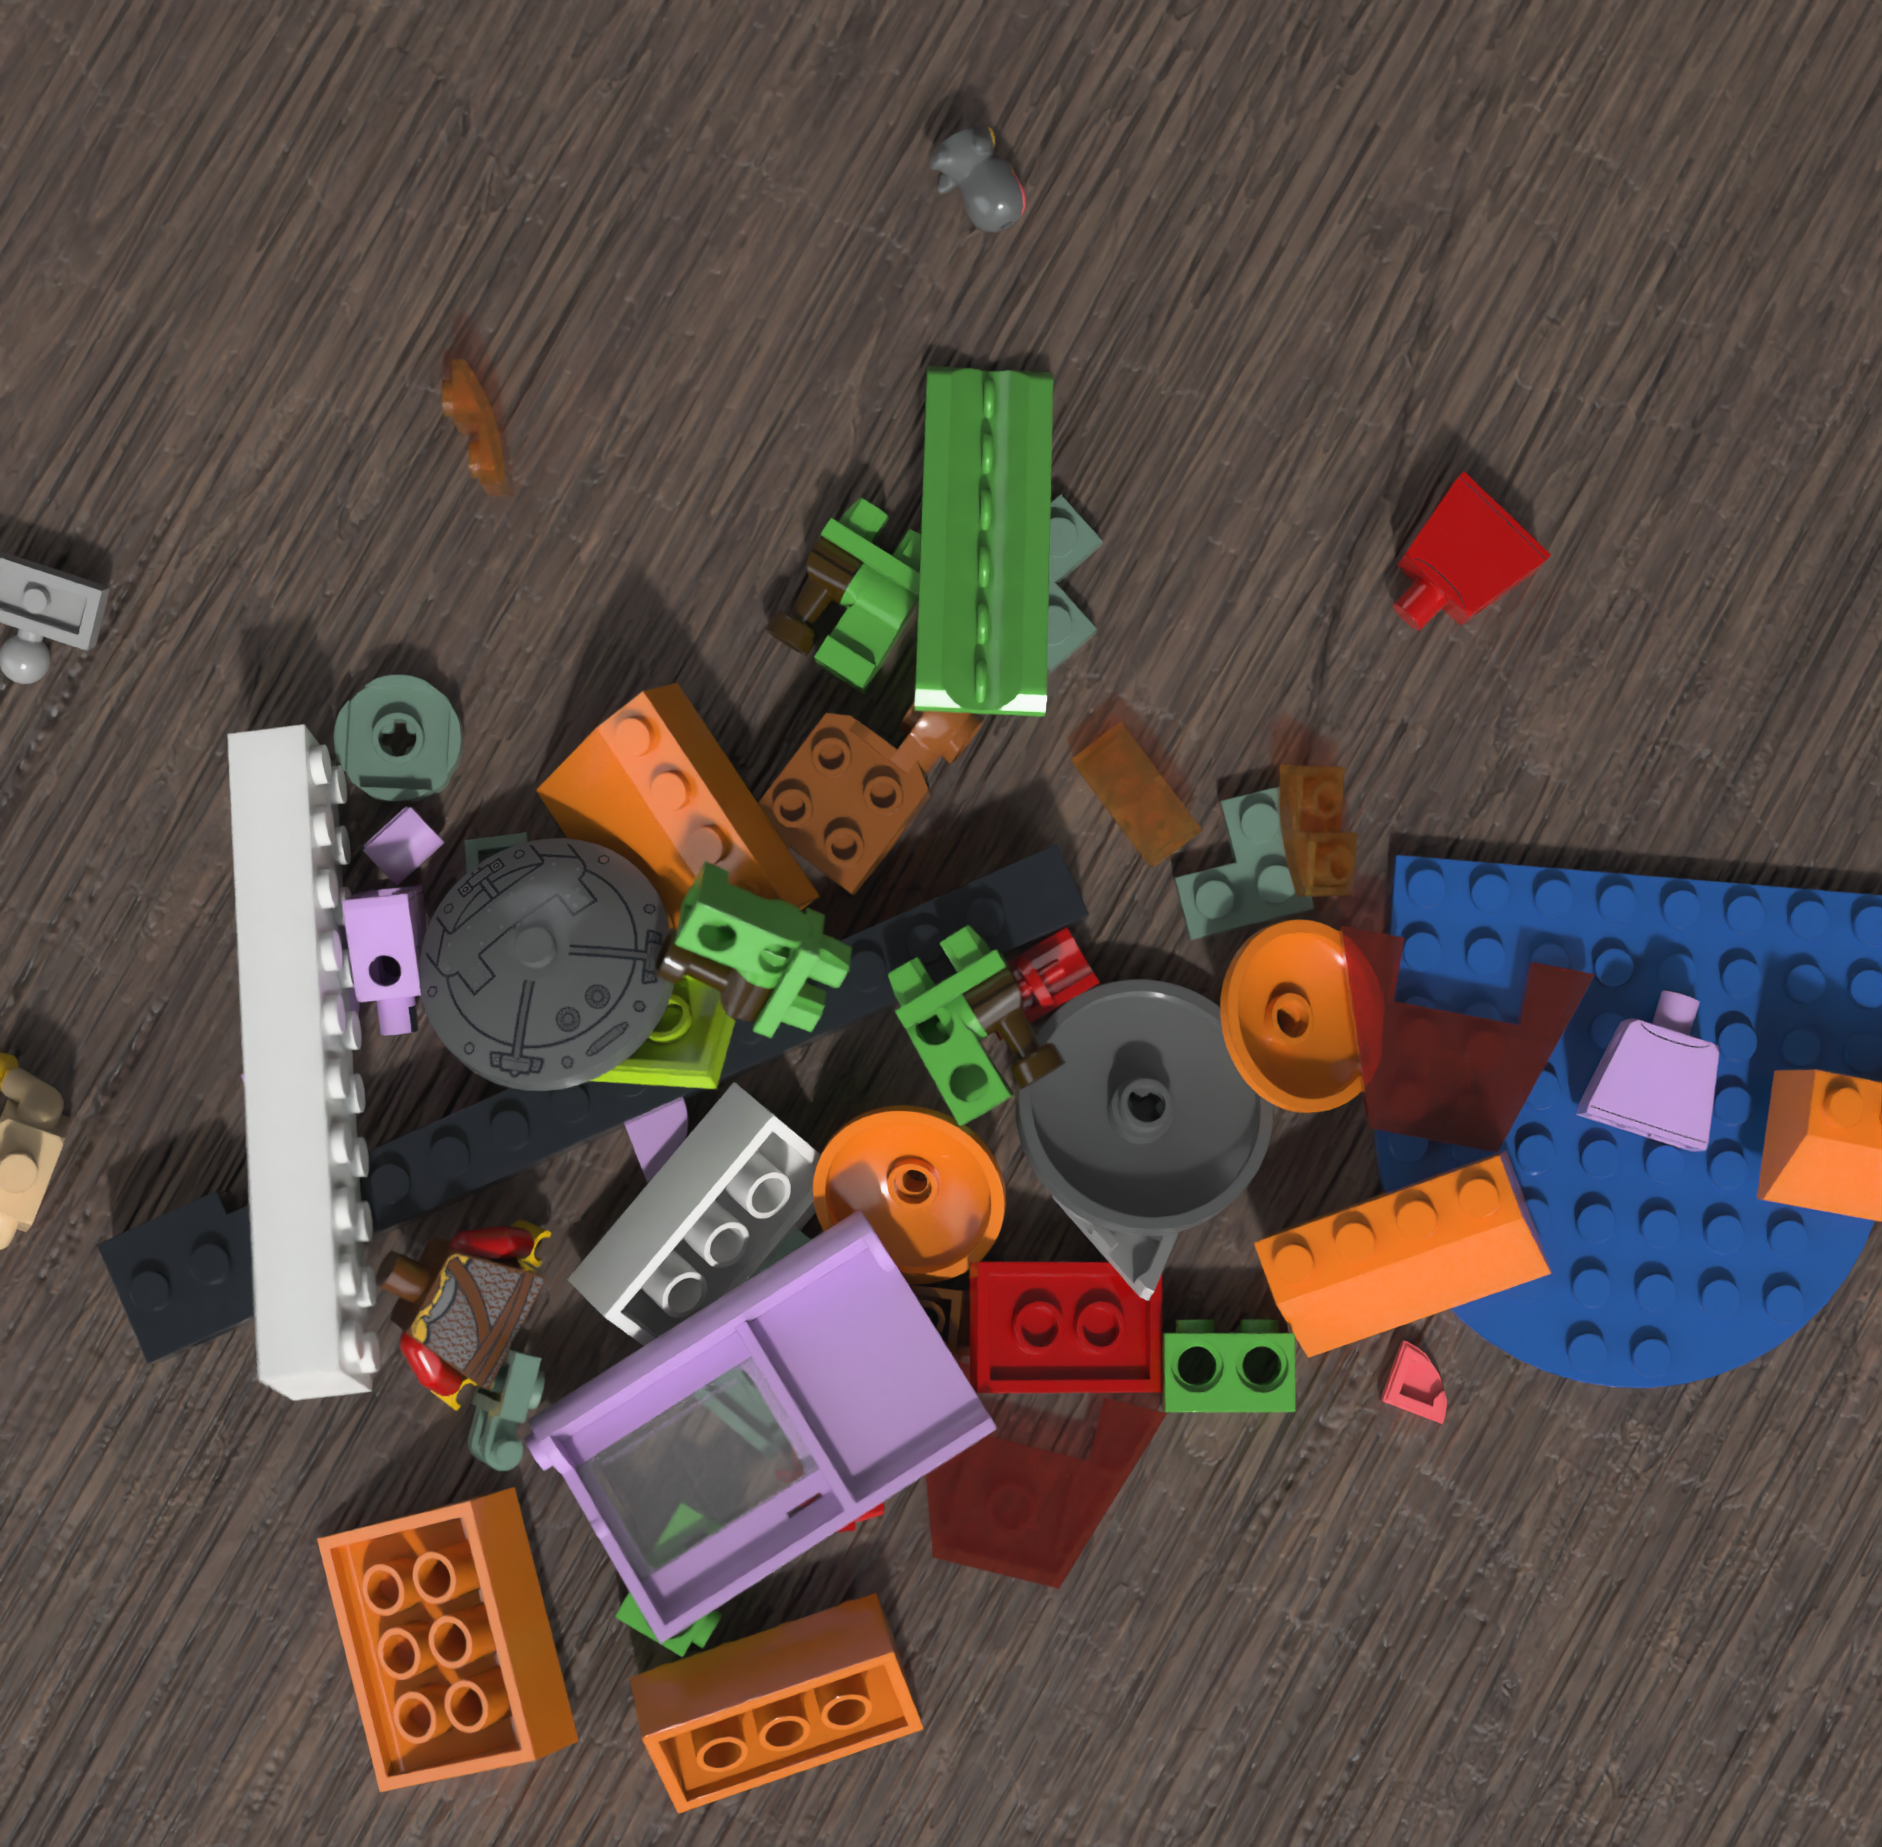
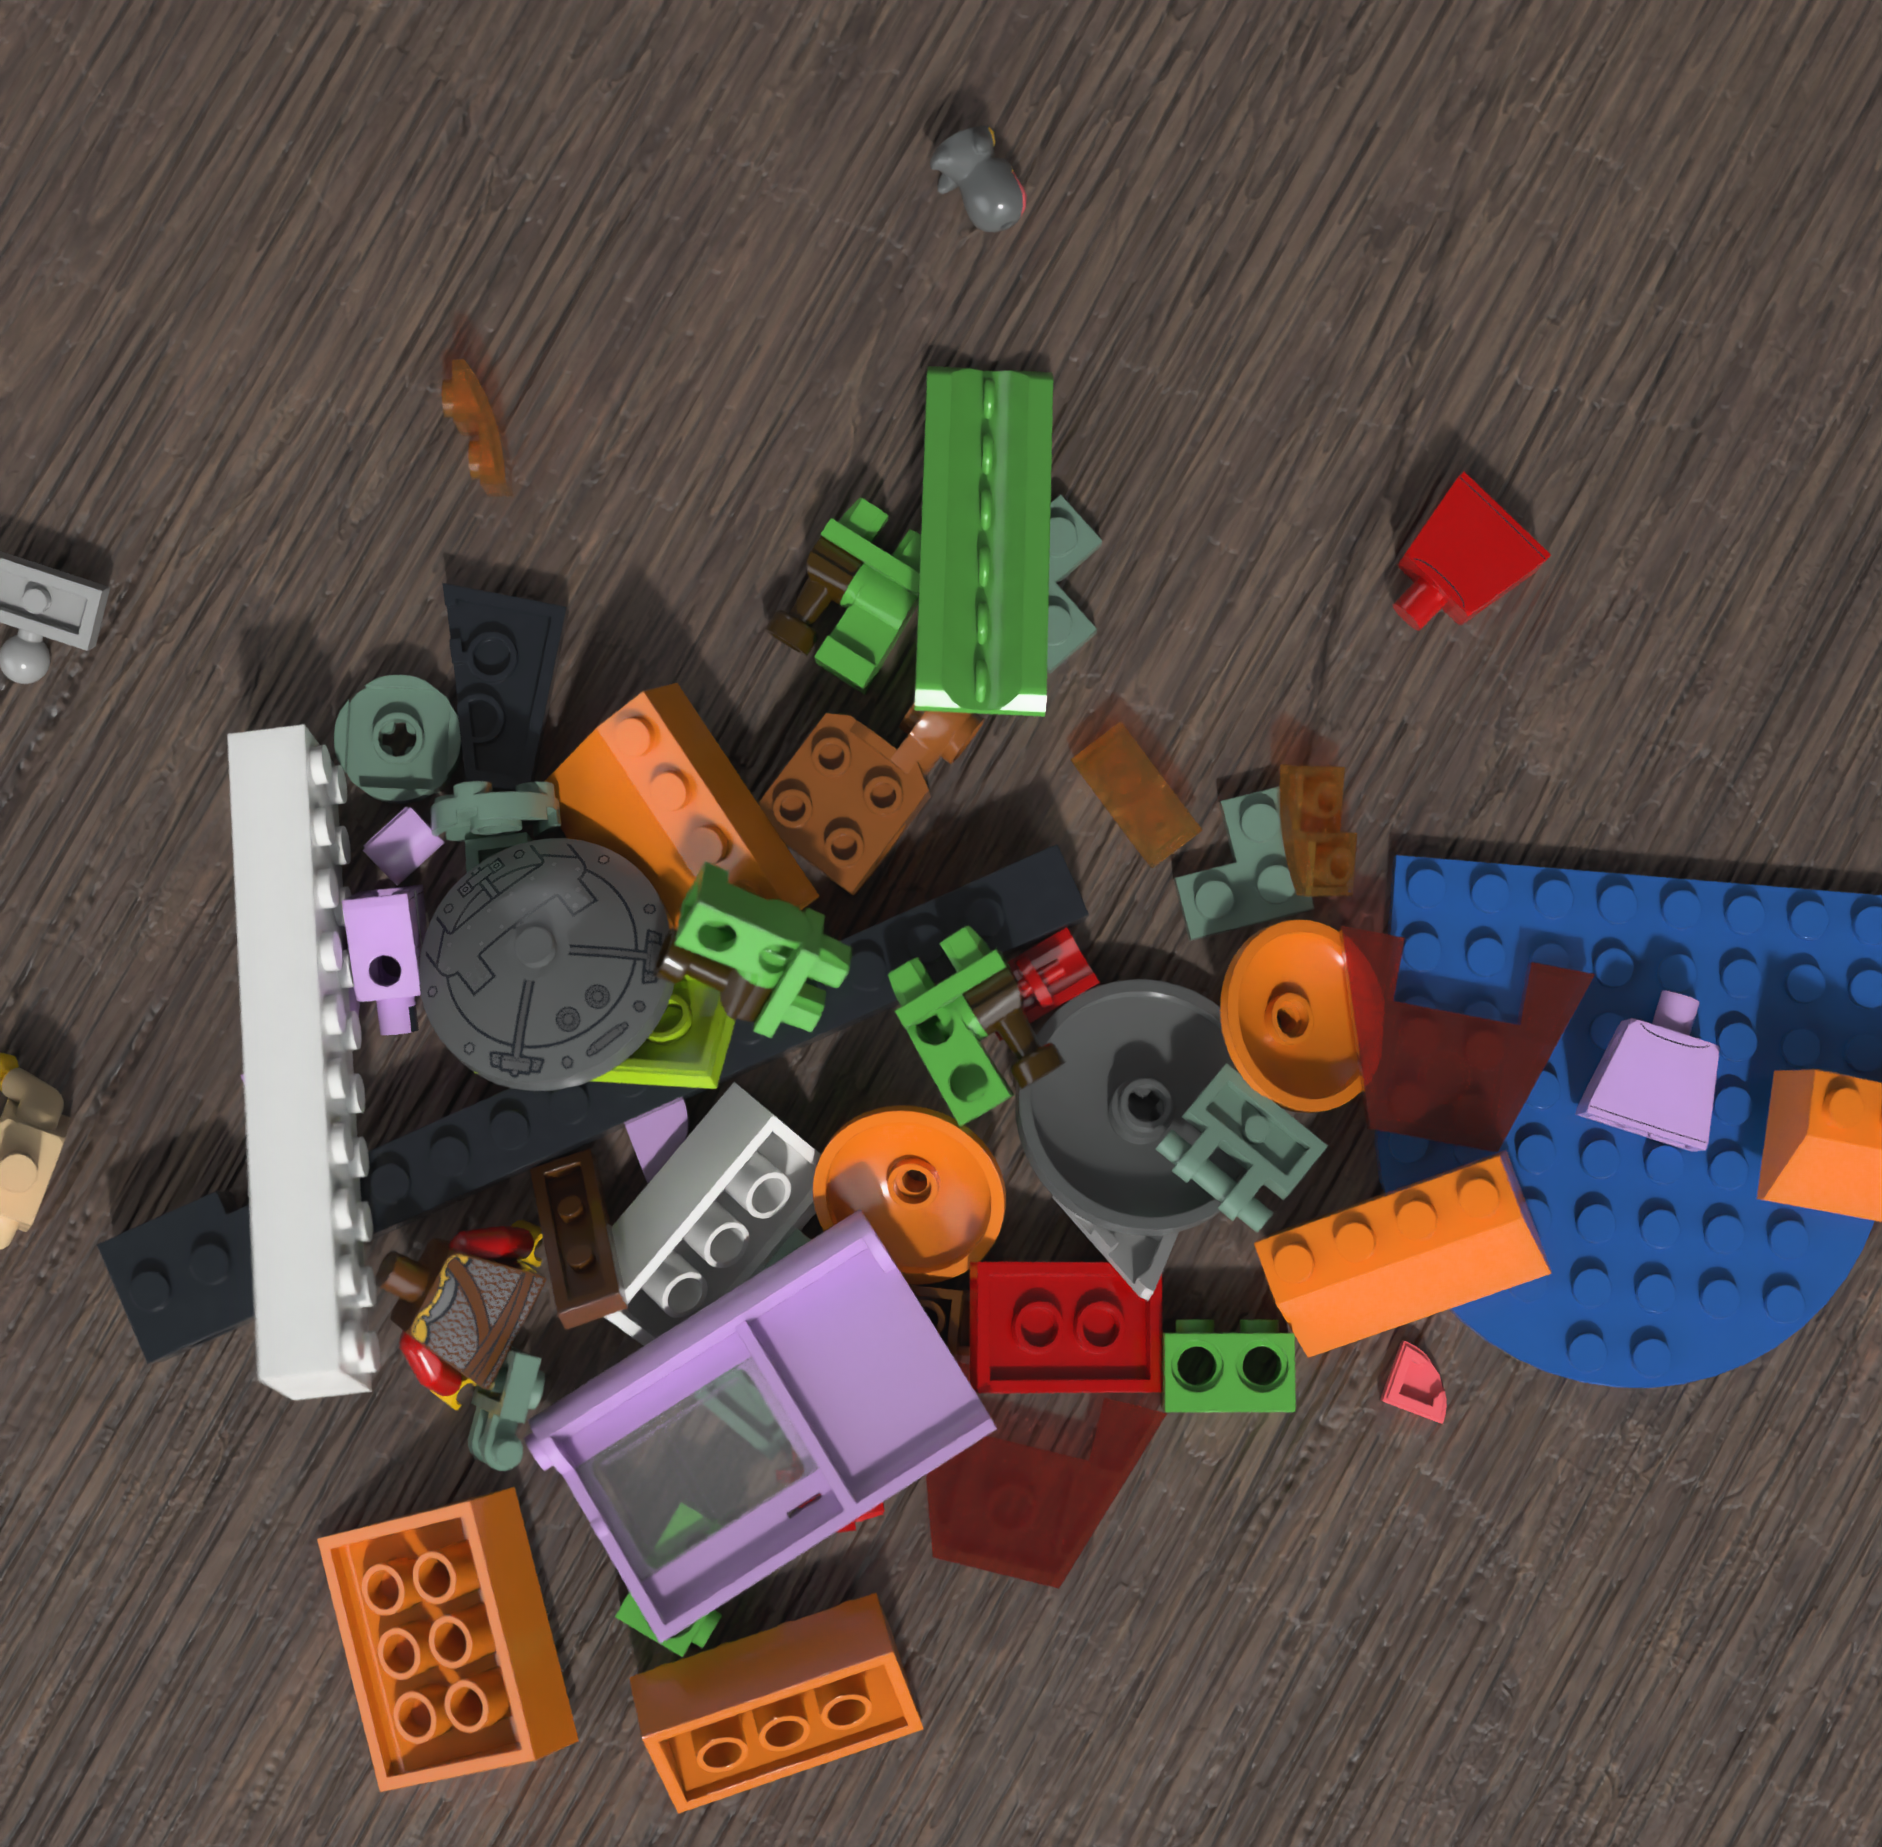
none -> sand green plate [430,781,561,842]
none -> black wing [442,583,569,792]
none -> reddish brown plate [530,1148,628,1330]
none -> sand green plate [1156,1063,1327,1232]

